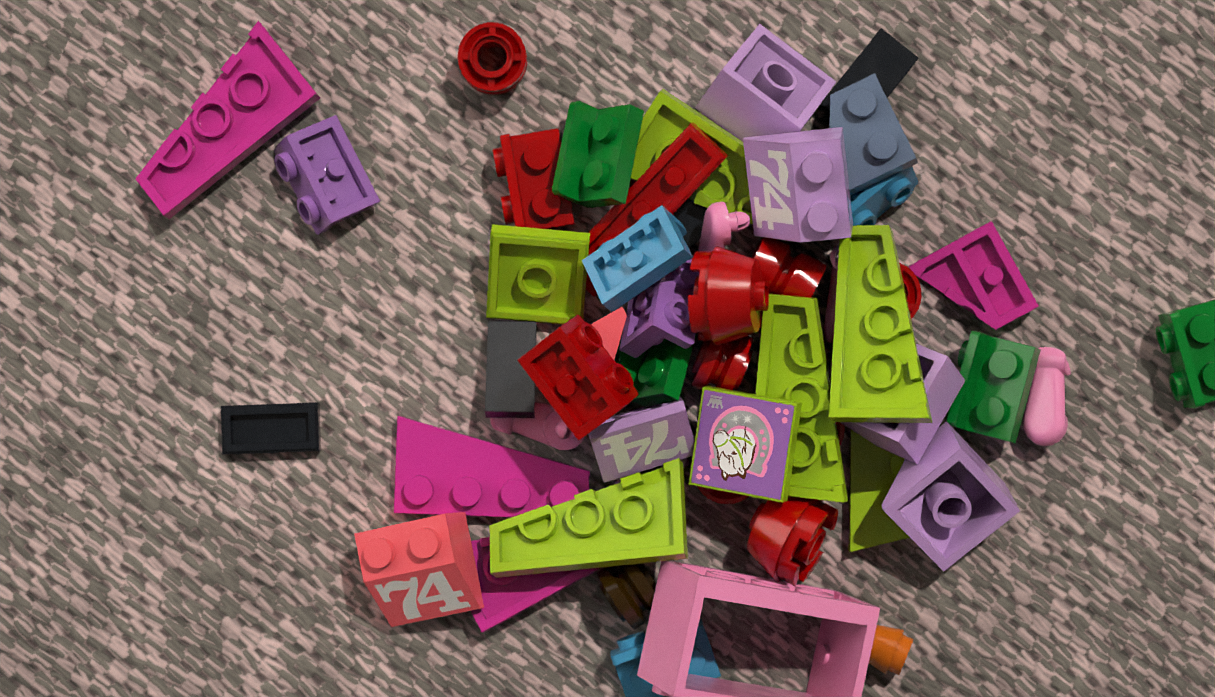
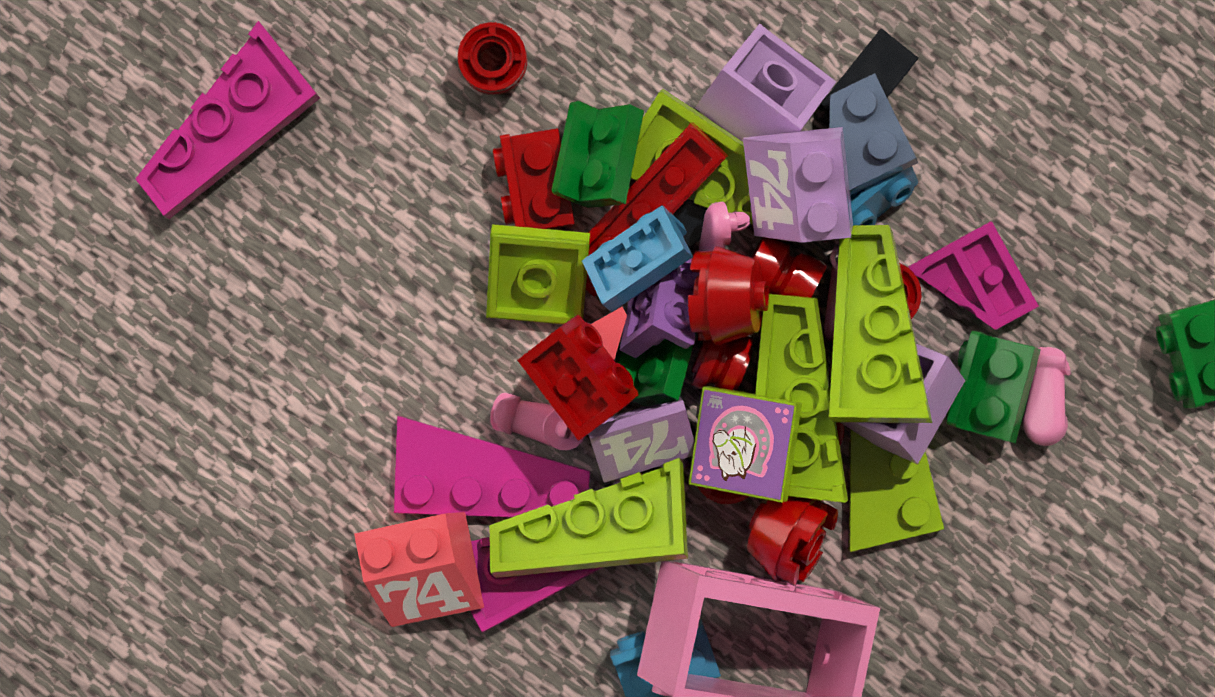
black tile [221,402,321,455] -> none
medium lavender bracket [274,115,380,235] -> none
black tile [485,321,537,418] -> none
dark brown wheel [597,563,657,630] -> none
orange cone [869,625,914,675] -> none
lavender slope [881,421,1020,572] -> none

